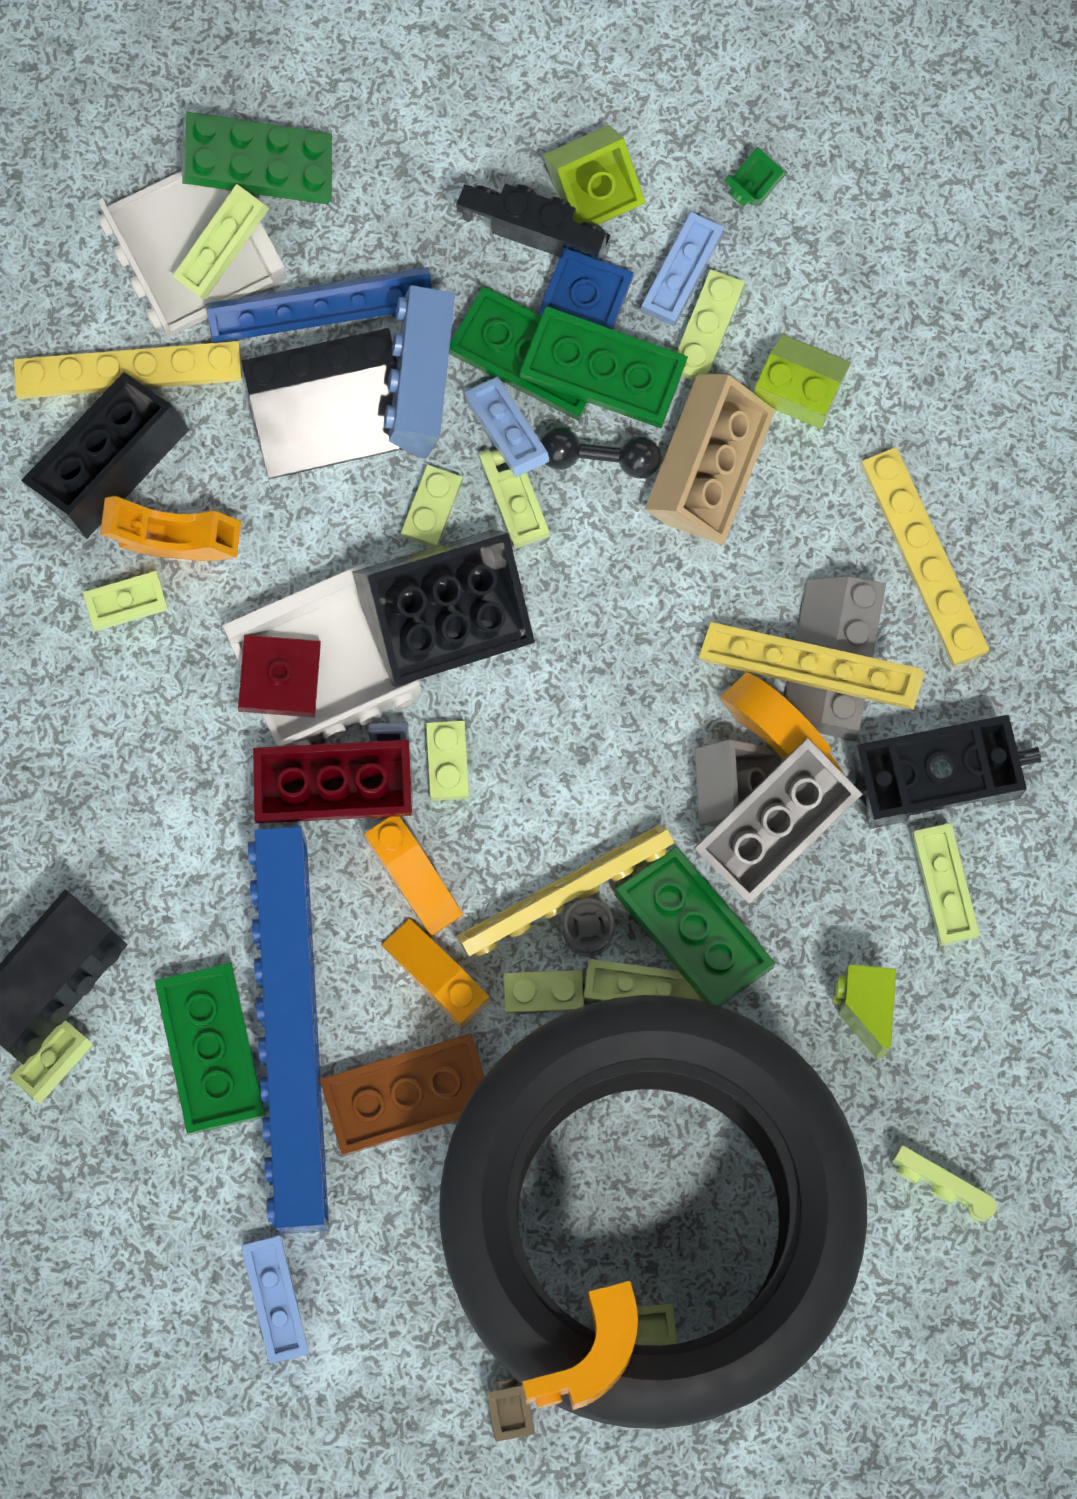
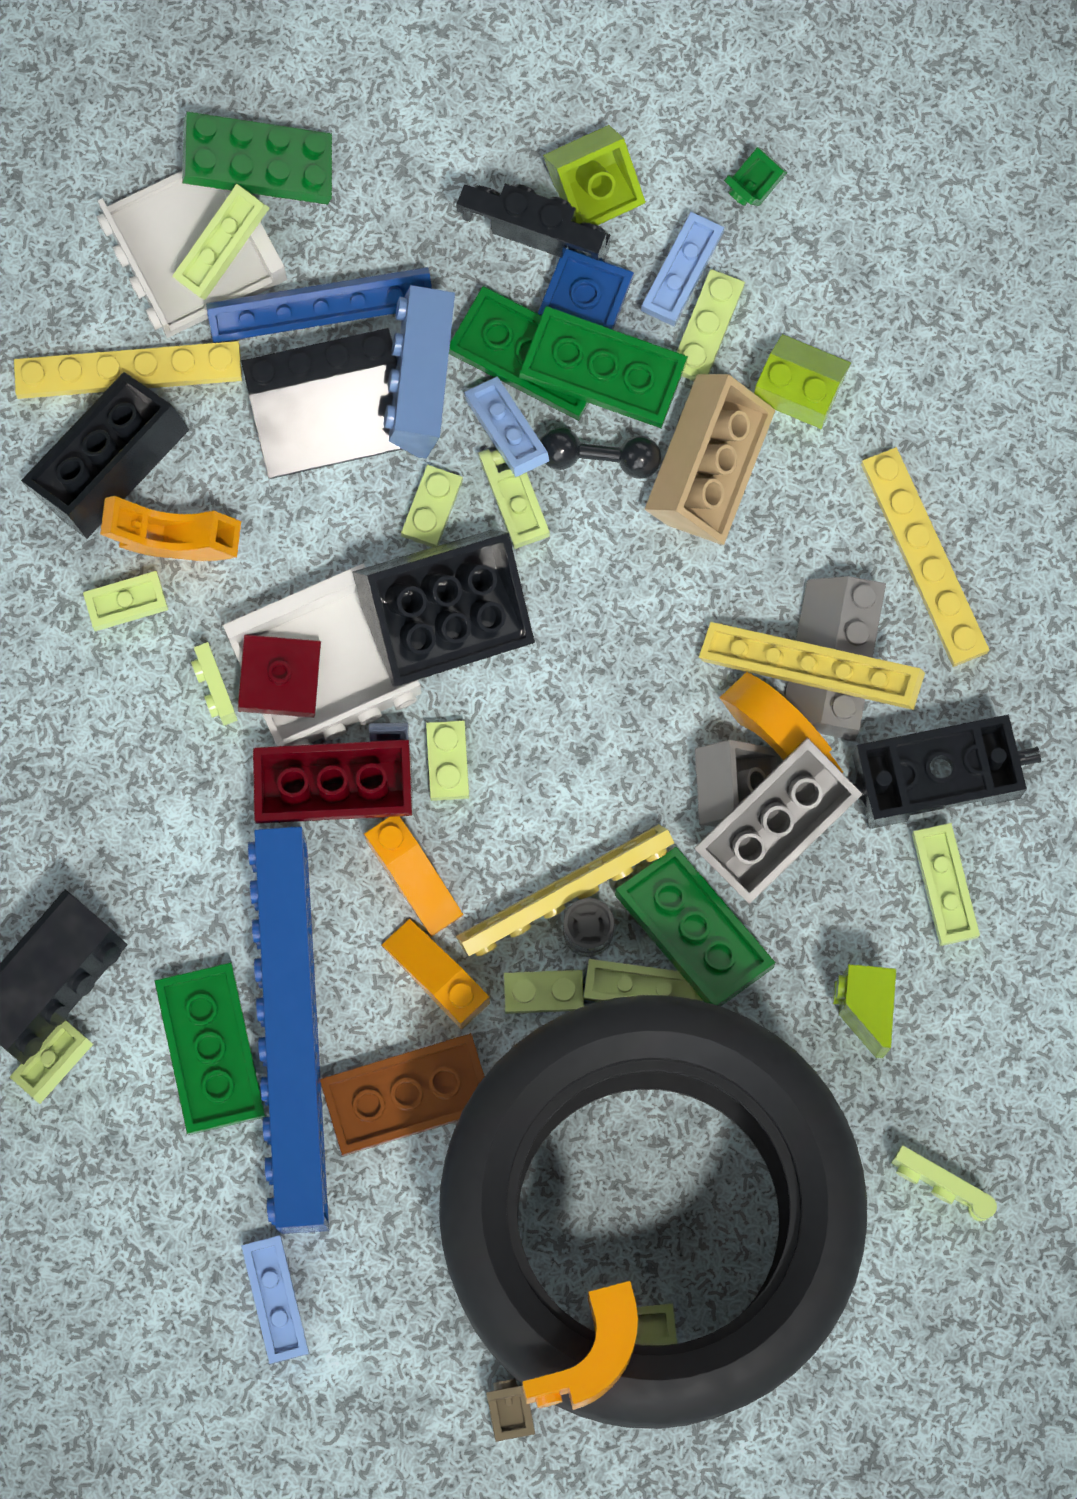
none -> yellowish green plate [191,642,238,726]

